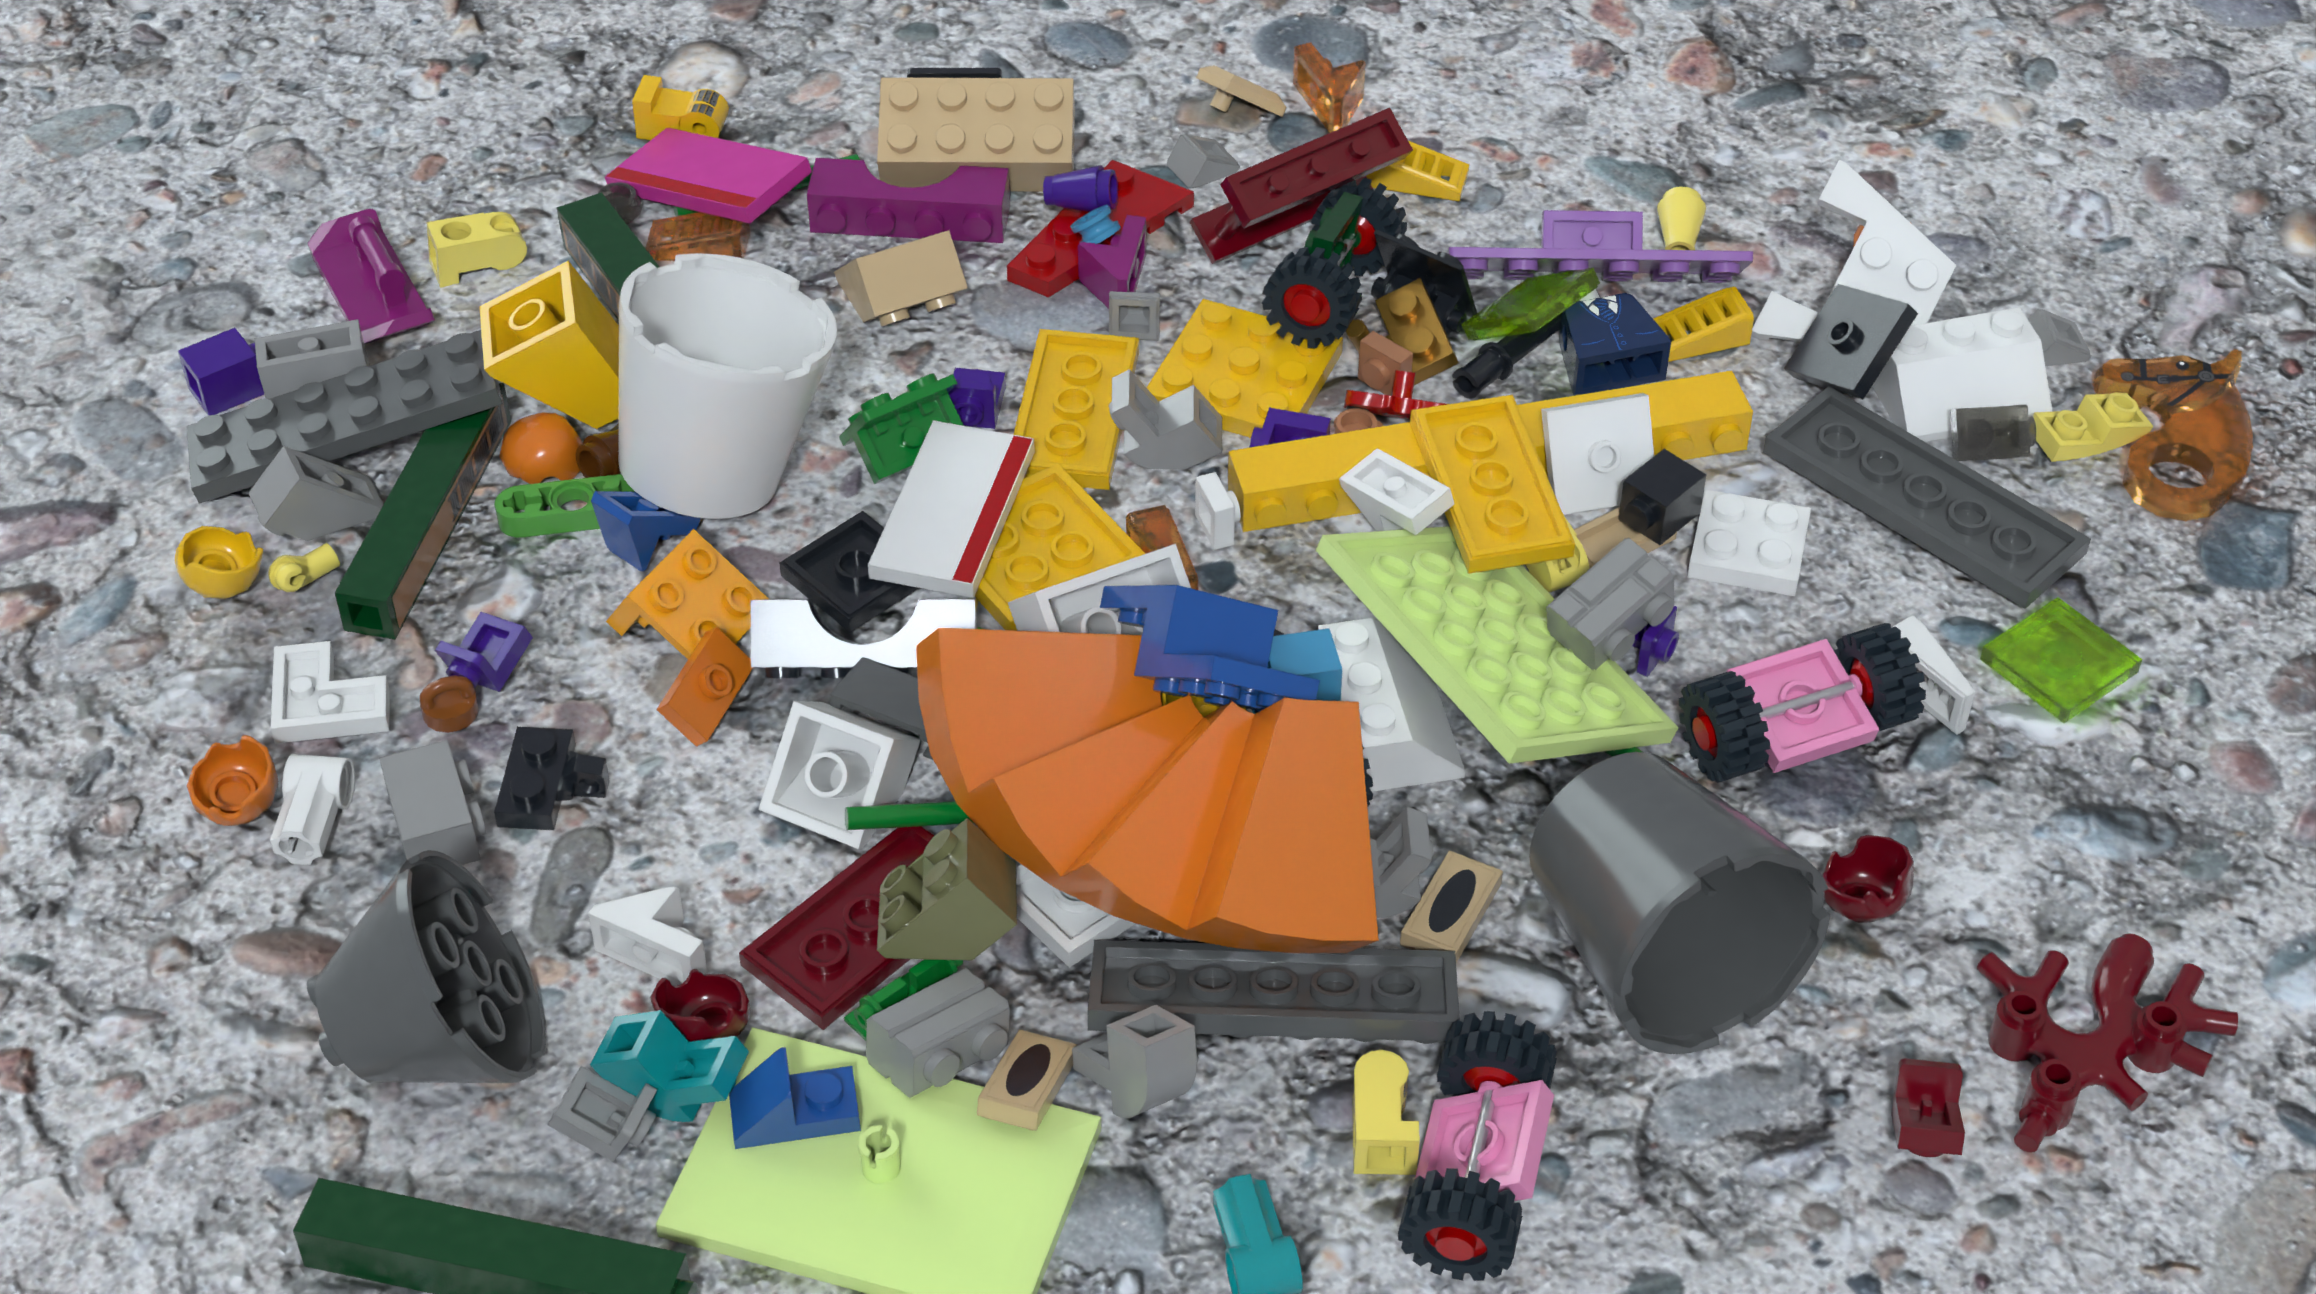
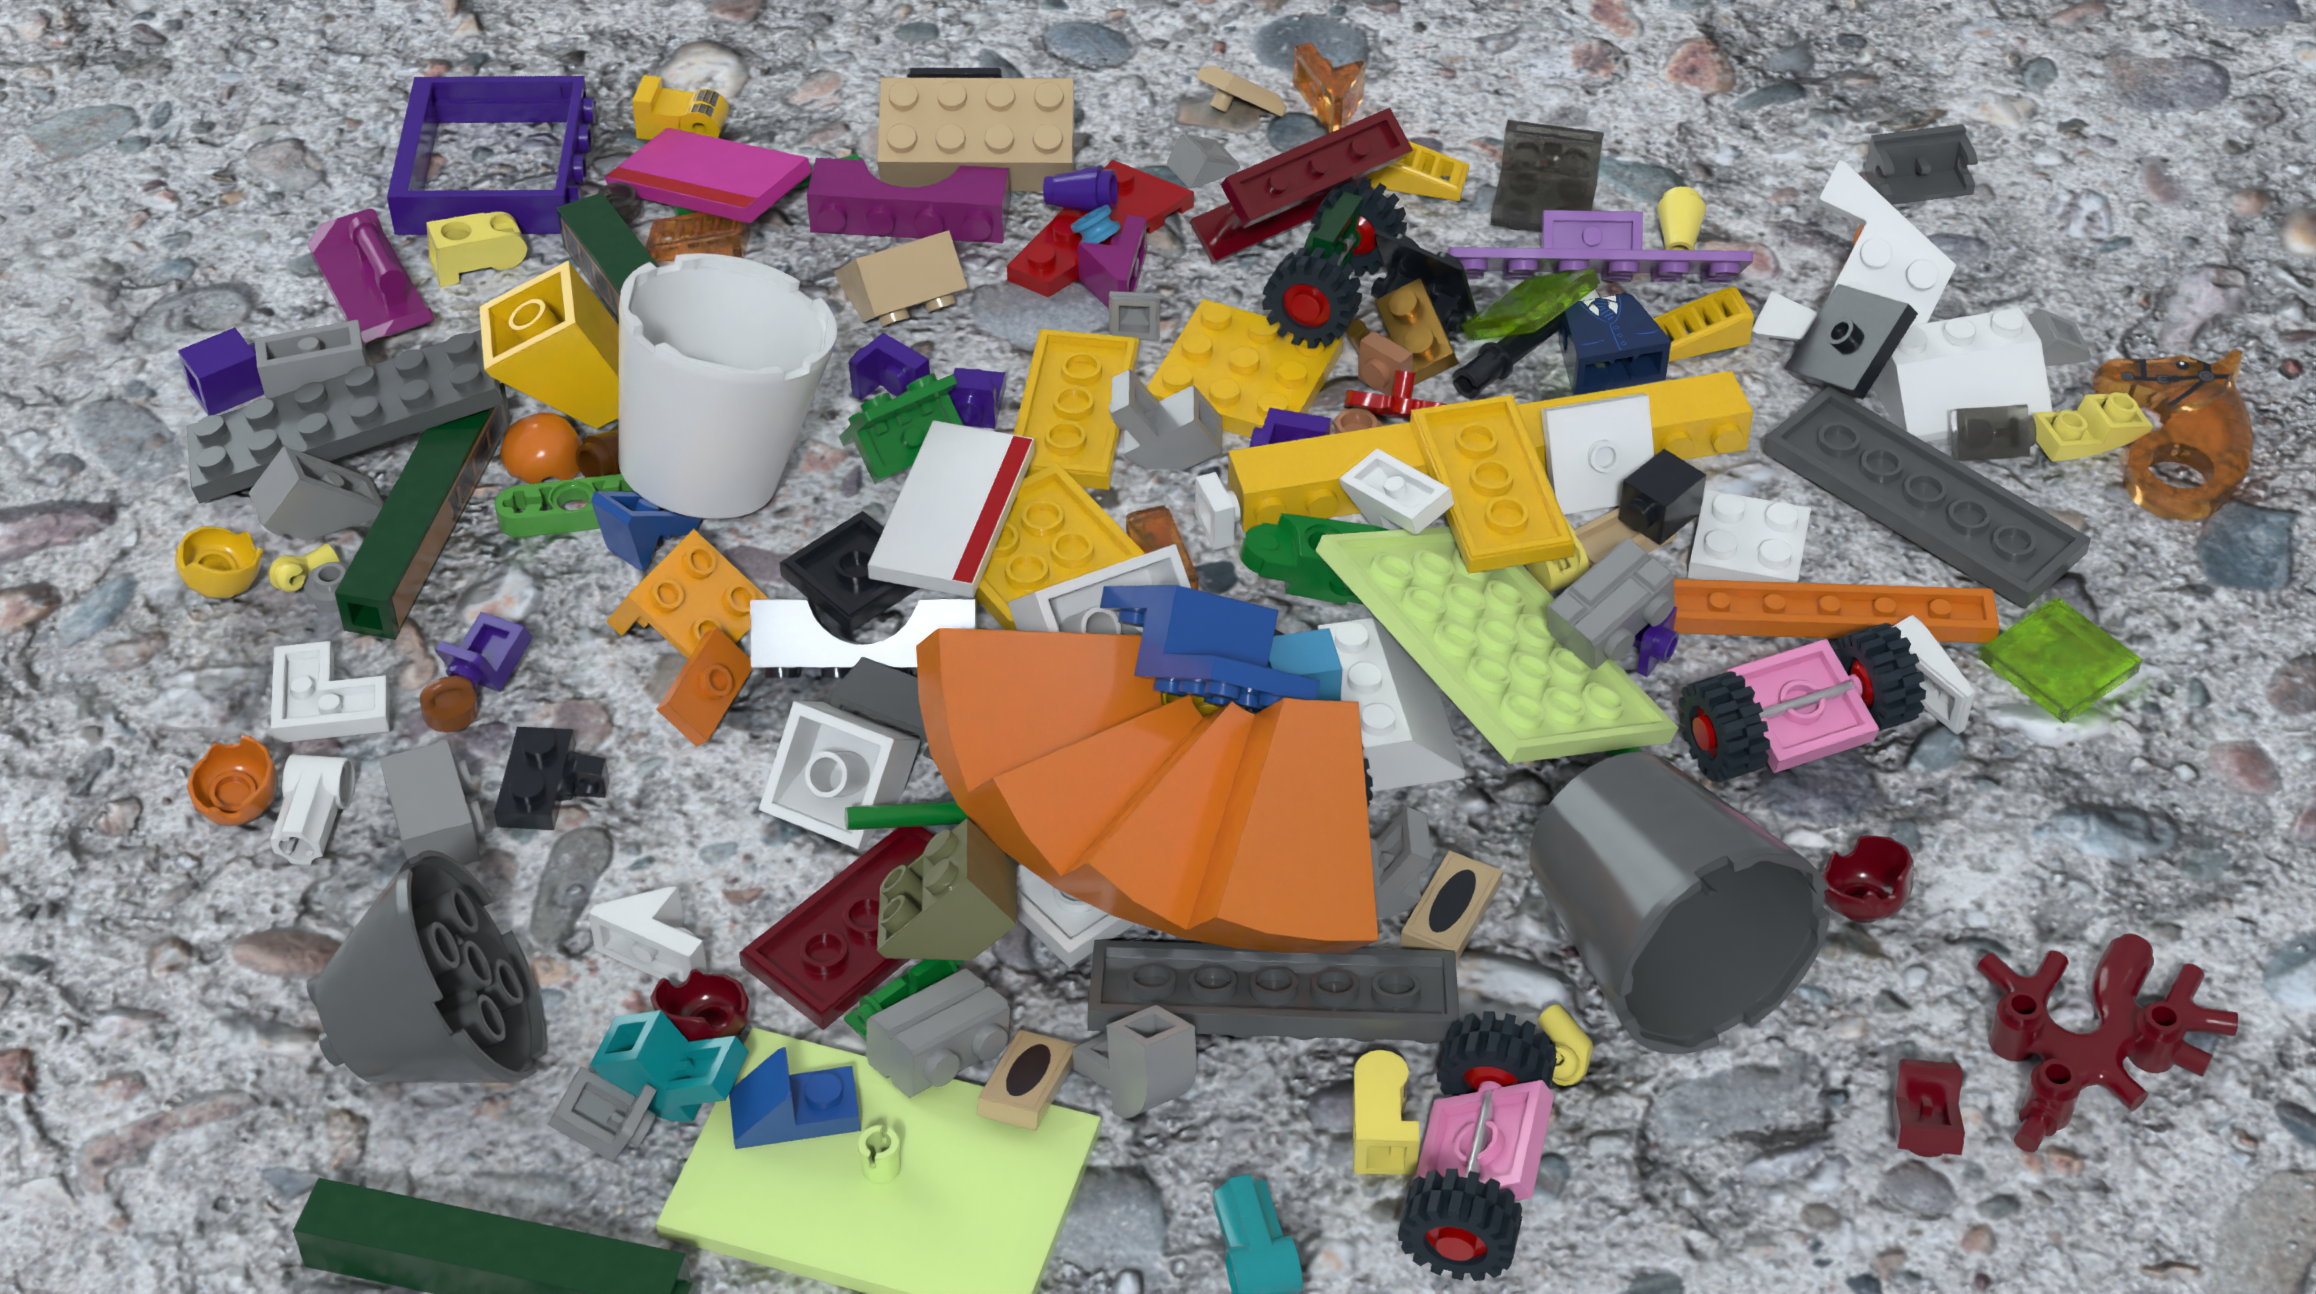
none -> light grey plate [304,562,350,612]
none -> dark purple window [387,76,597,235]
none -> dark purple bracket [849,333,930,400]
none -> green piece [1239,513,1388,605]
none -> clear smoke bracket [1490,120,1604,232]
none -> light yellow arm [1538,1004,1594,1086]
none -> orange plate [1674,579,2000,643]
none -> dark grey hinge [1864,124,1978,205]

